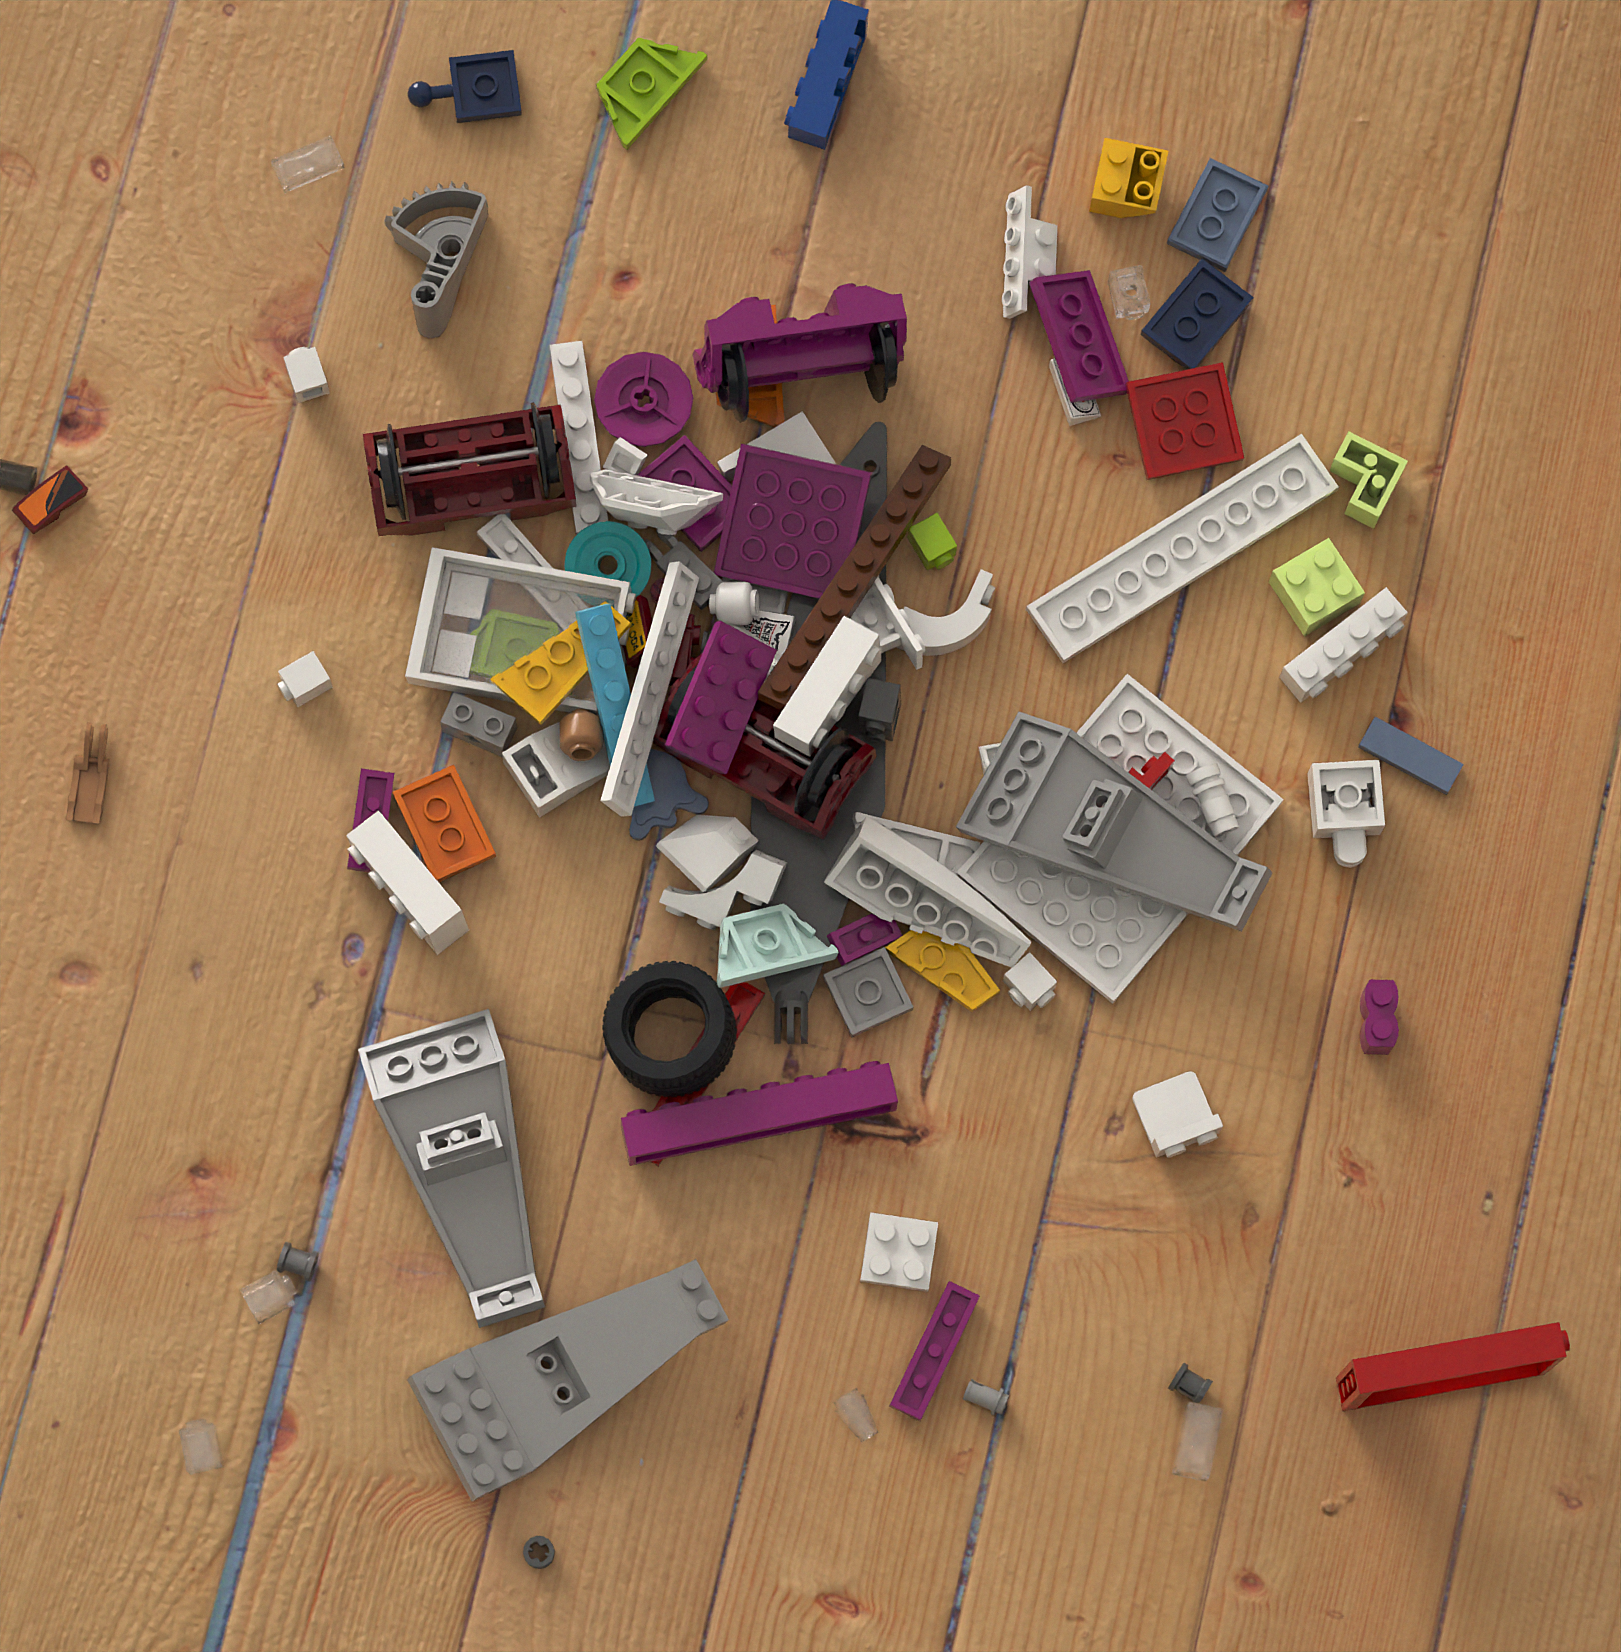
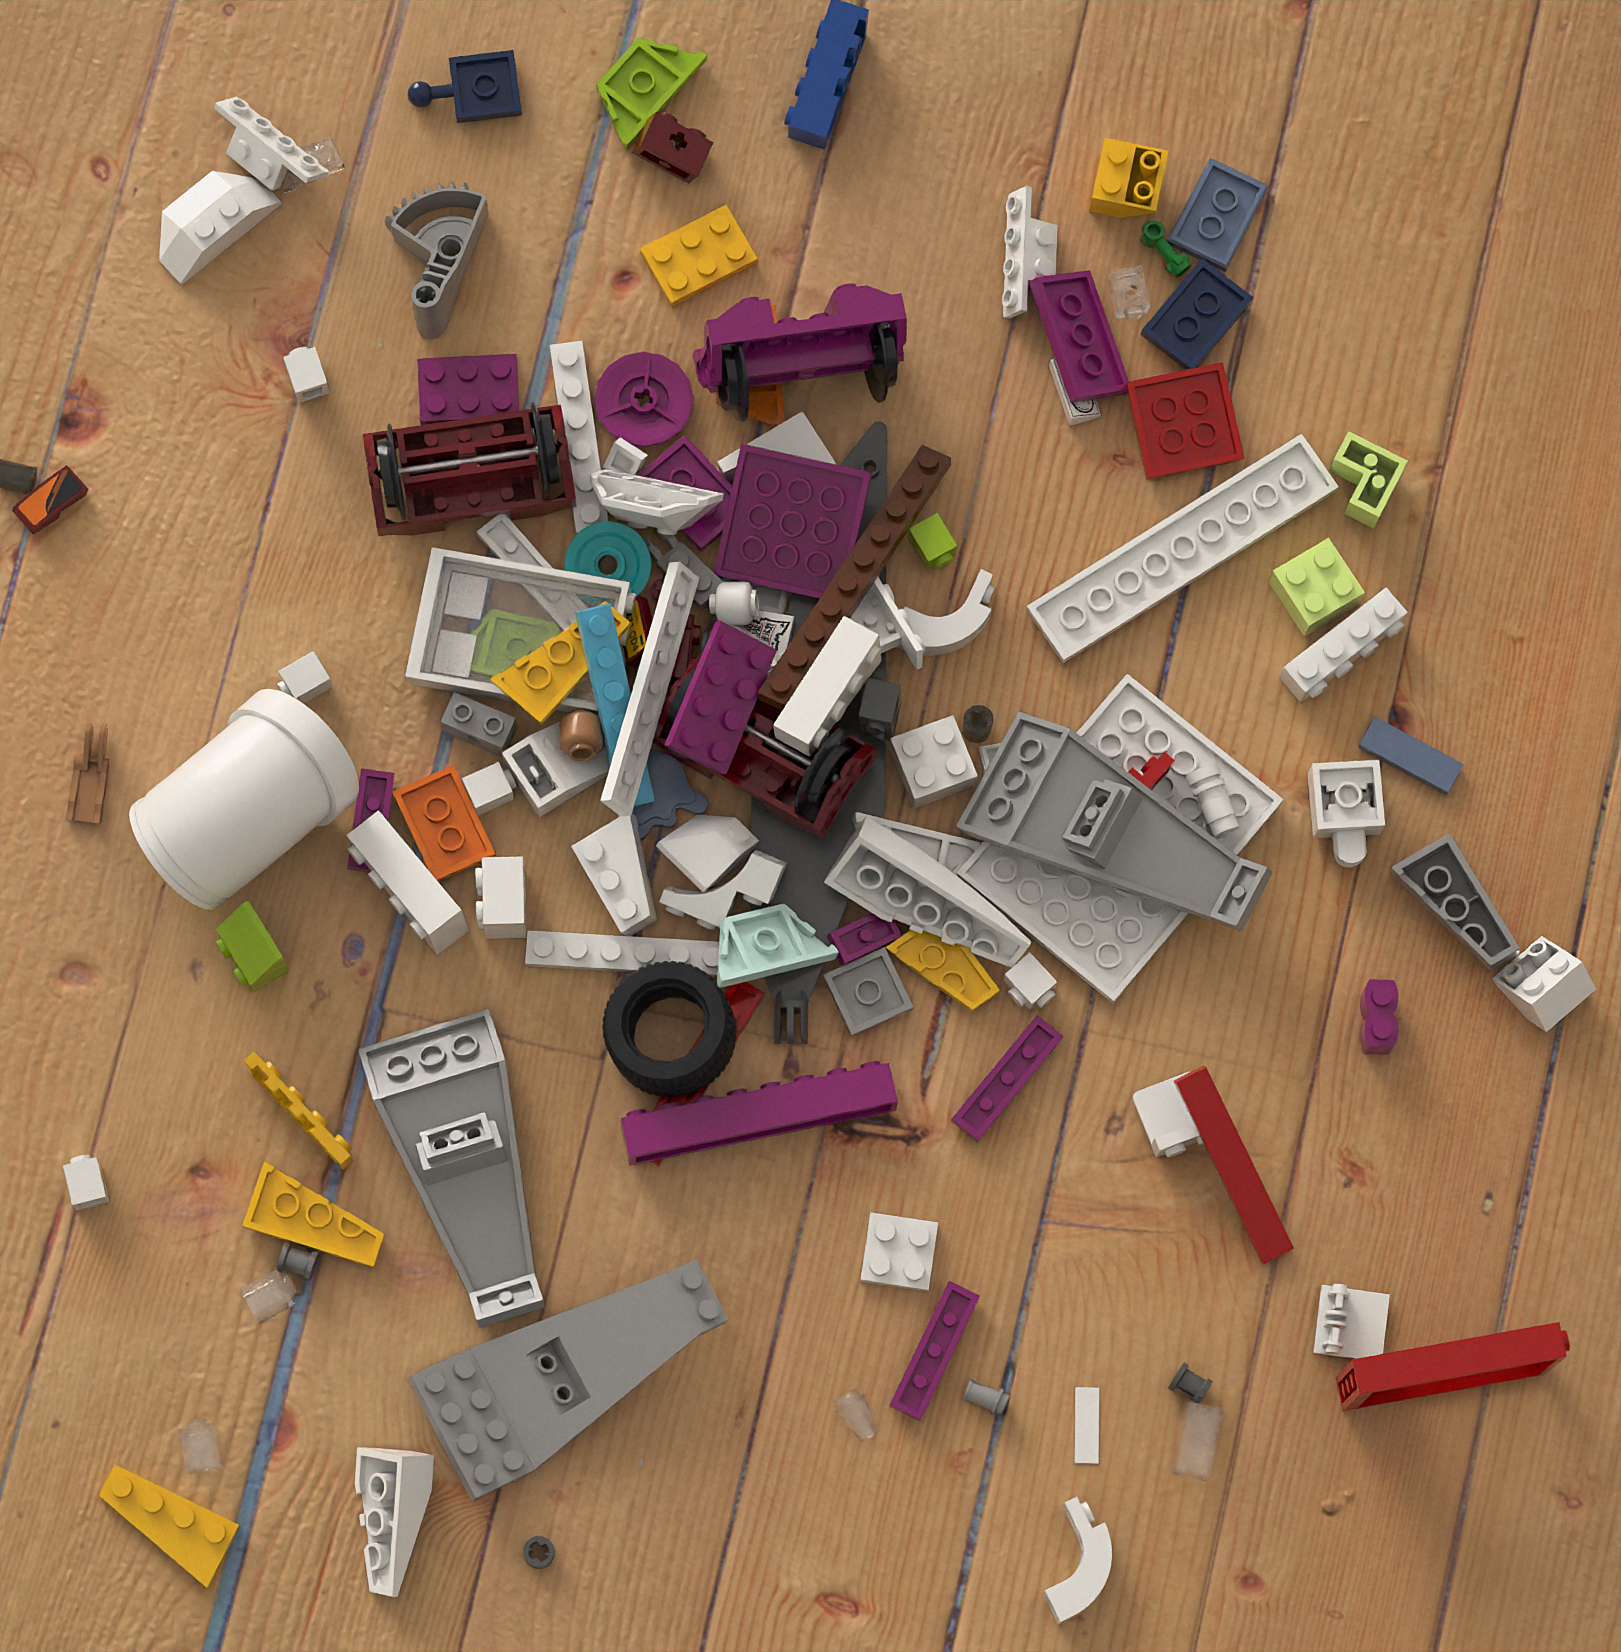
none -> white brick [63,1155,110,1211]
none -> yellow wing [99,1464,240,1589]
none -> white cylinder [129,689,359,910]
none -> white wedge [159,171,282,285]
none -> white bracket [213,97,329,191]
none -> lime slope [215,901,289,992]
none -> yellow wing [242,1161,385,1268]
none -> yellow wing [244,1052,353,1170]
none -> white wedge [355,1447,434,1597]
none -> magenta plate [417,354,520,425]
none -> white brick [462,762,517,816]
none -> white brick [476,856,527,939]
none -> white plate [525,930,719,978]
none -> white wedge [571,814,658,936]
none -> dark red brick [632,112,714,184]
none -> yellow plate [640,205,758,307]
none -> white brick [889,715,978,809]
none -> magenta plate [951,1015,1063,1142]
none -> clear smoke piece [962,705,994,743]
none -> white arch [1043,1497,1112,1625]
none -> white sticker [1074,1387,1099,1464]
none -> green bar [1140,221,1191,278]
none -> red tile [1173,1065,1294,1264]
none -> white hinge [1313,1284,1390,1359]
none -> light grey wedge [1391,833,1520,972]
none -> white slope [1492,936,1596,1032]

